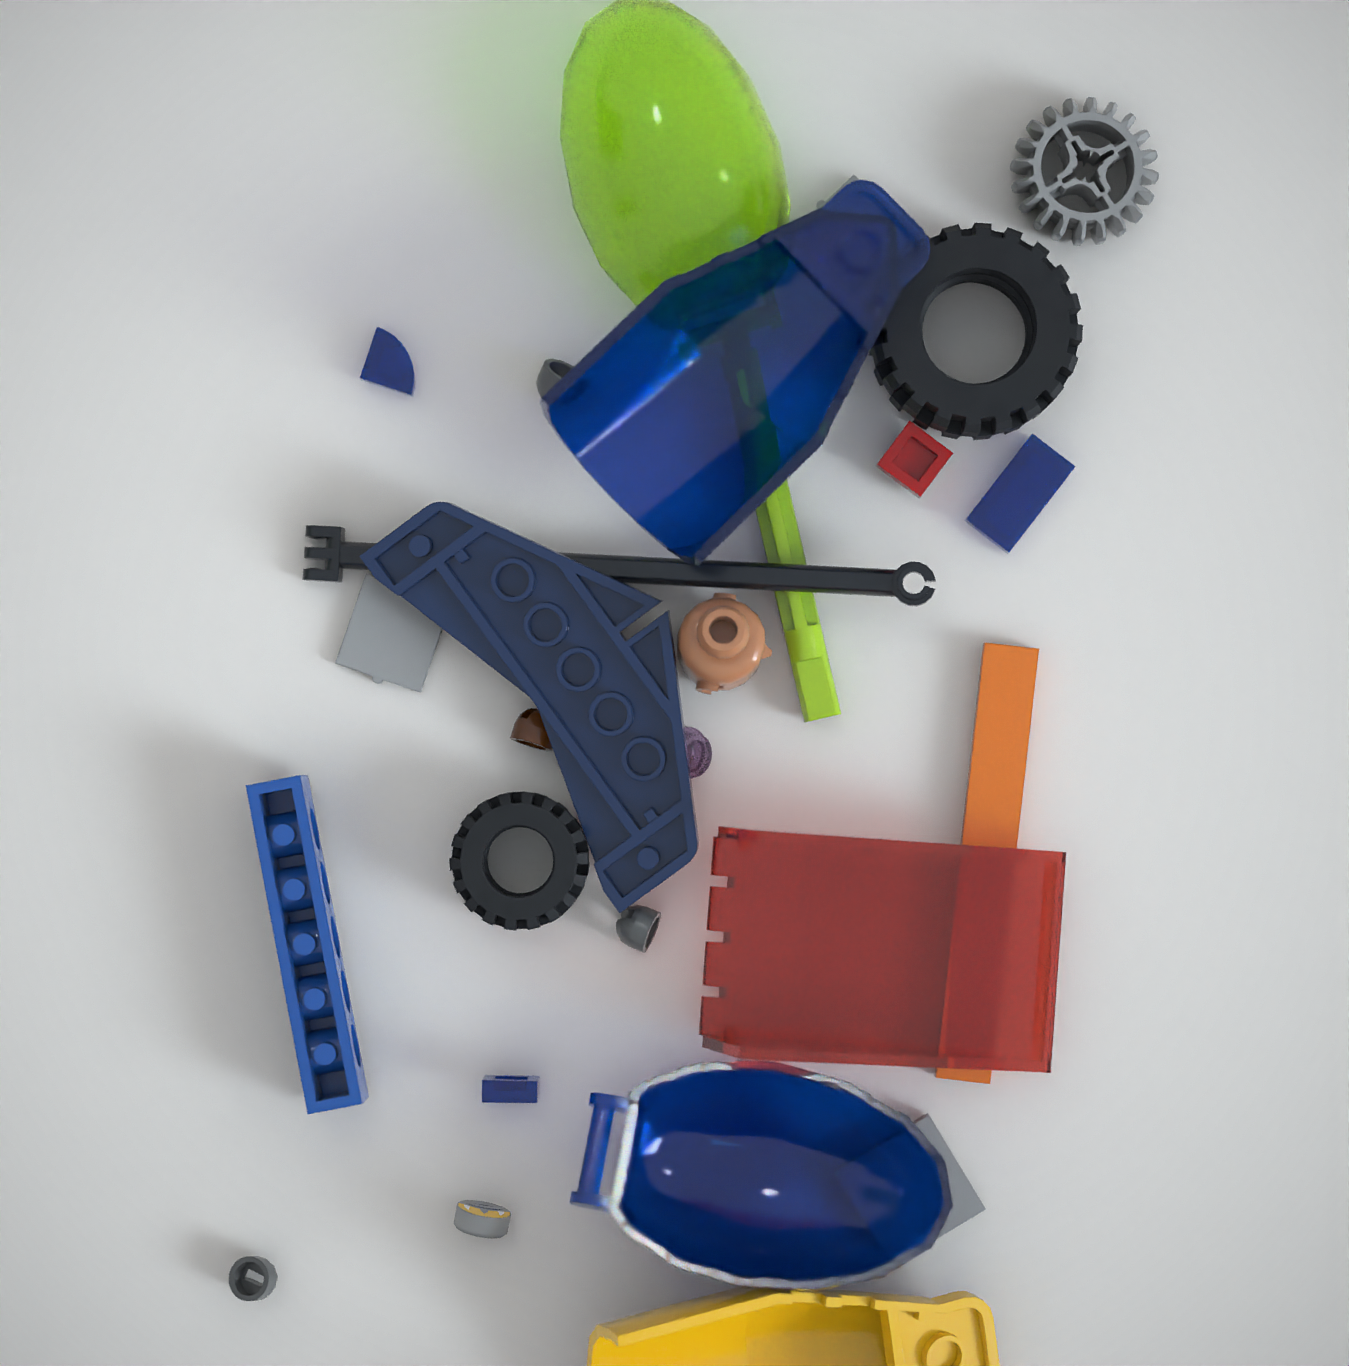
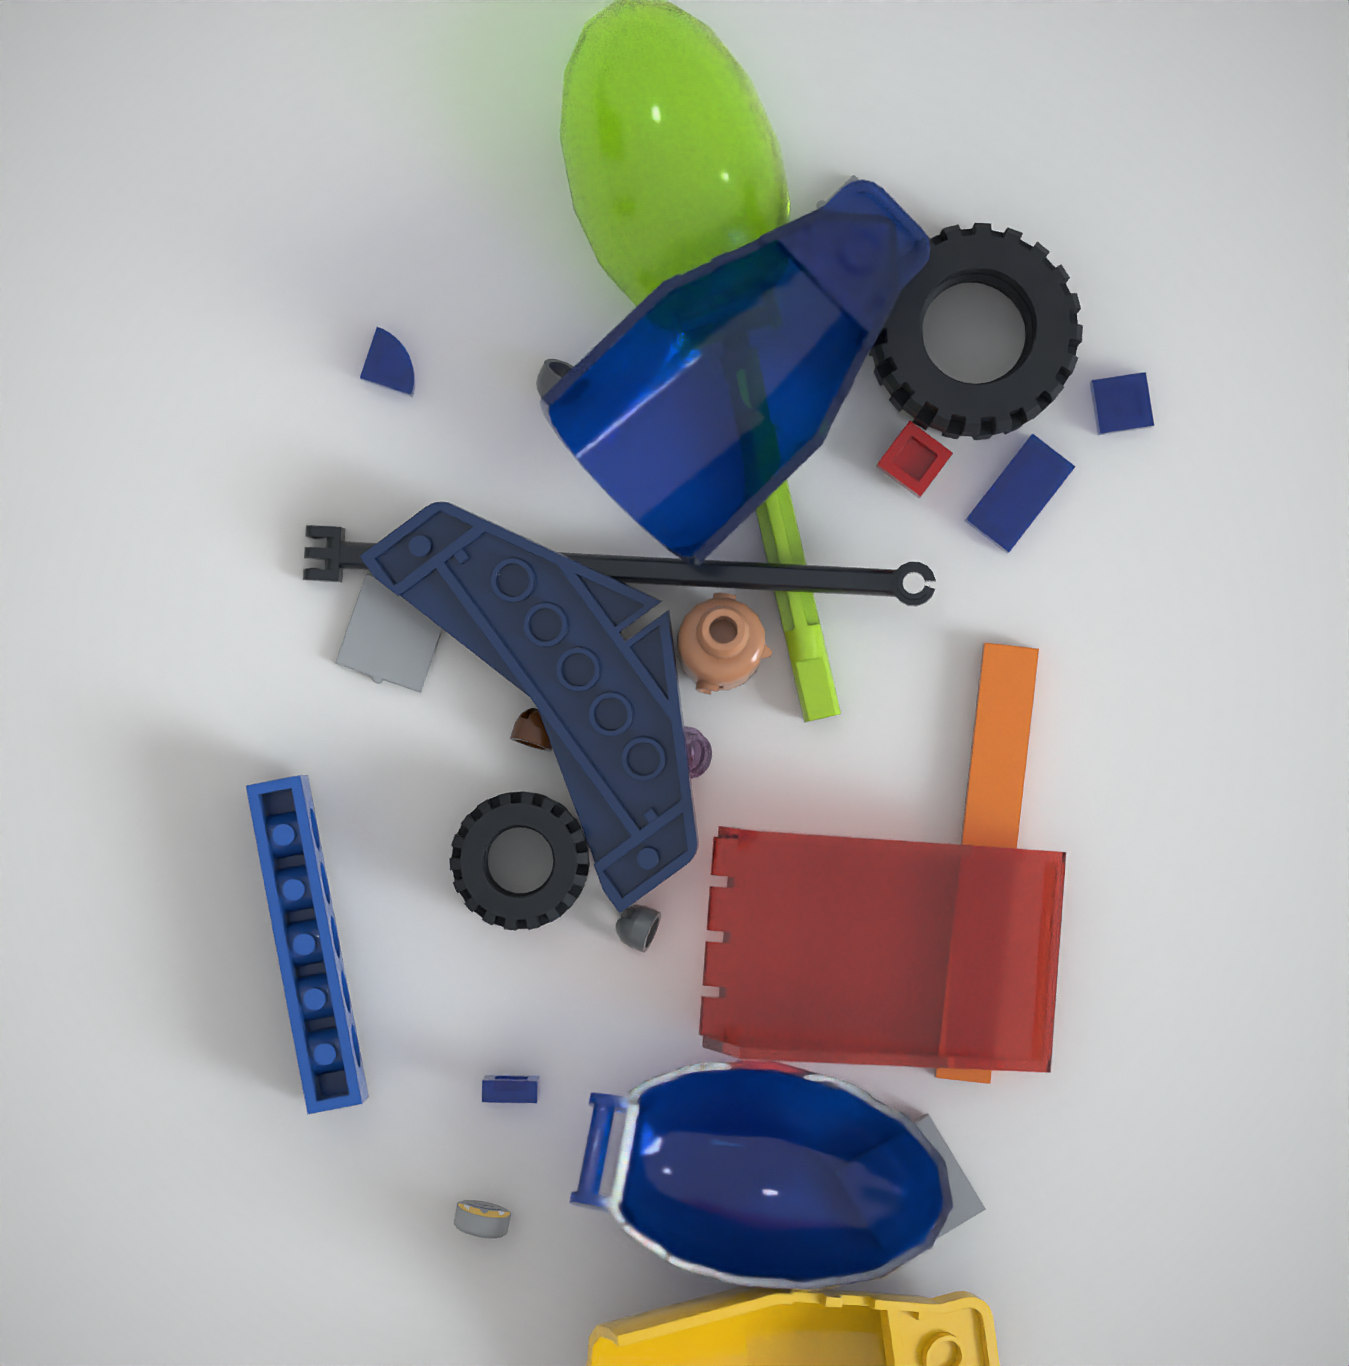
dark grey hinge [229,1256,278,1301] -> none
light grey gear [1010,97,1159,246] -> none
none -> clear blue tile [1090,372,1154,436]

